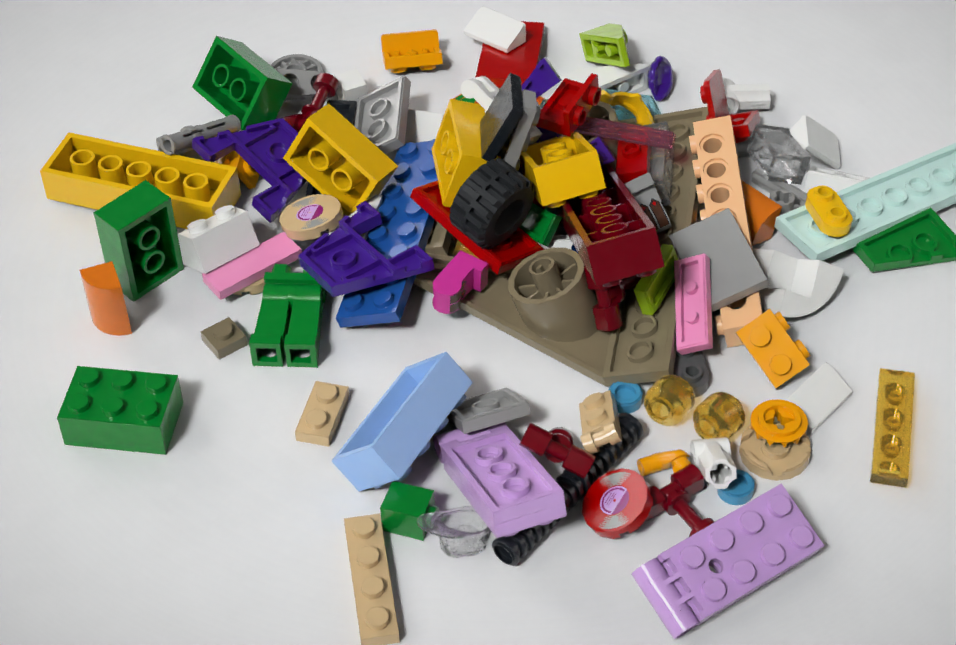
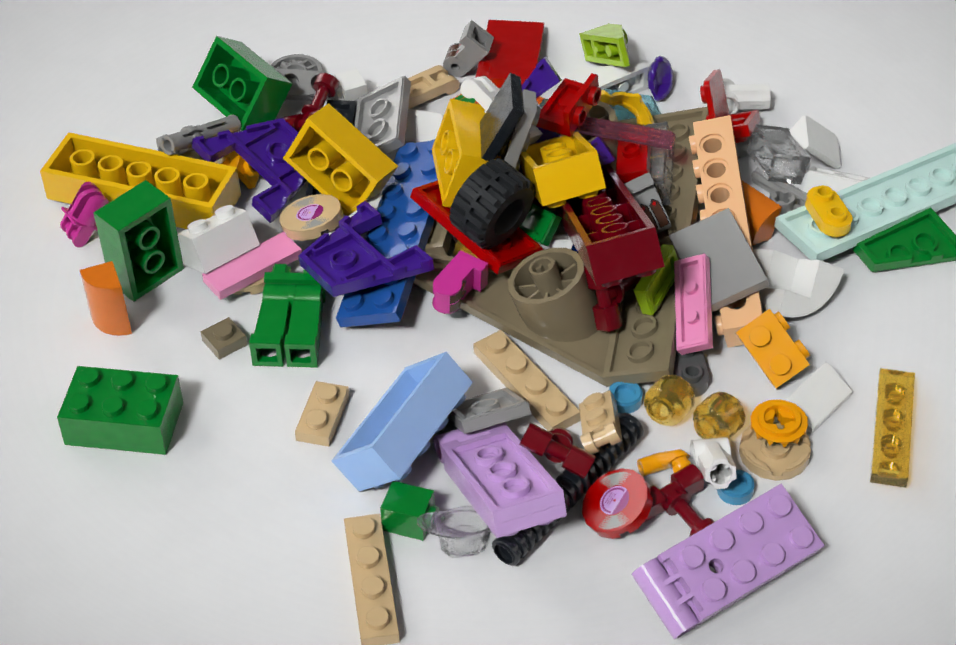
light orange bracket [381,29,443,73] -> none
white slope [464,6,526,53] -> none
none -> dark pink arm [60,182,109,247]
none -> tan plate [408,65,460,109]
none -> light grey leg [443,20,494,77]
none -> tan plate [473,330,580,431]

